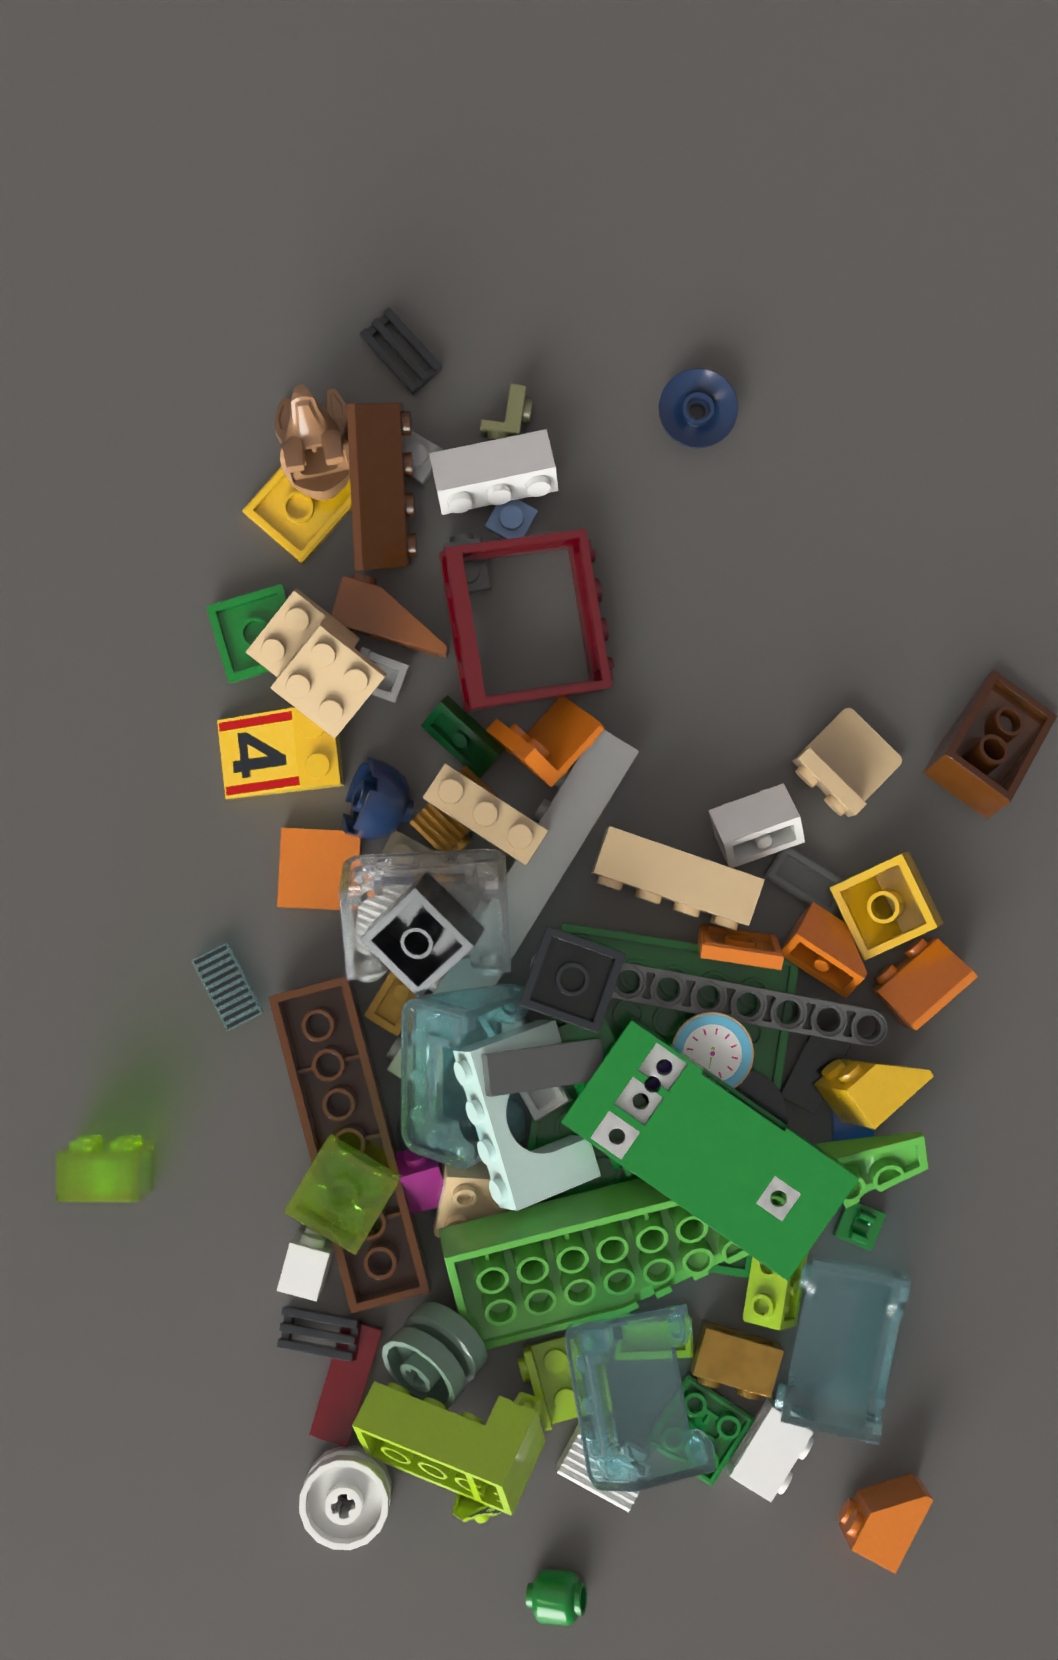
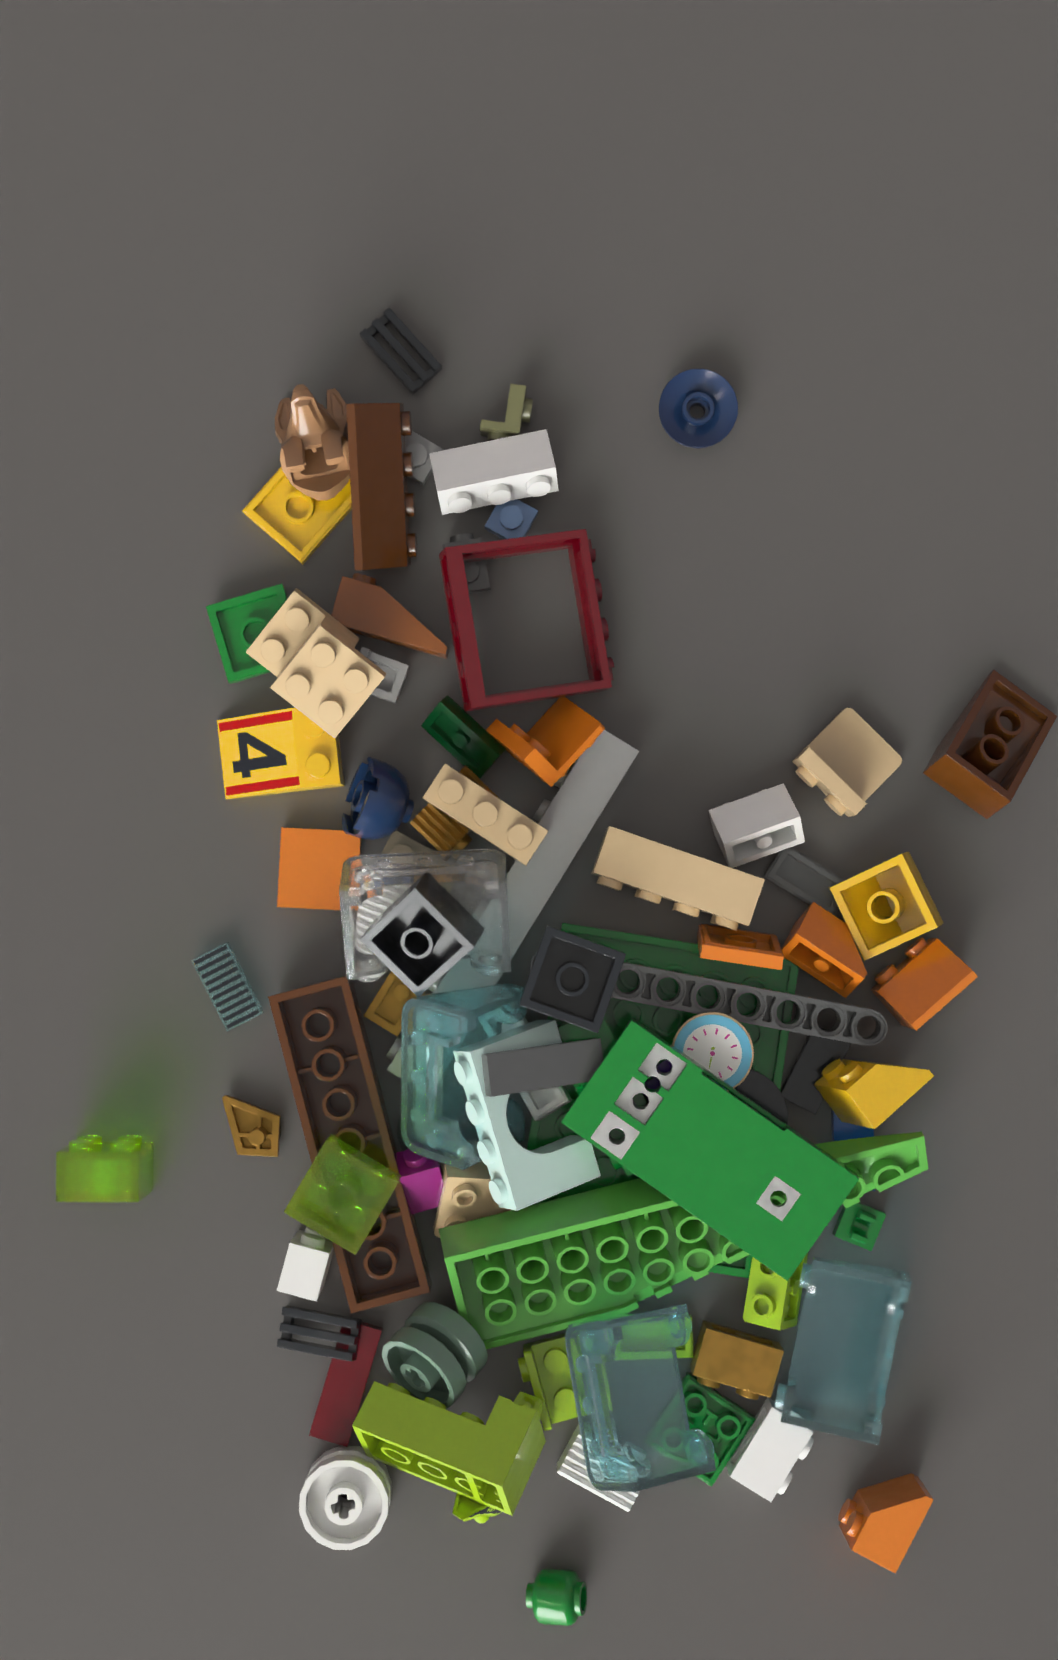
none -> pearl gold piece [222,1095,281,1157]

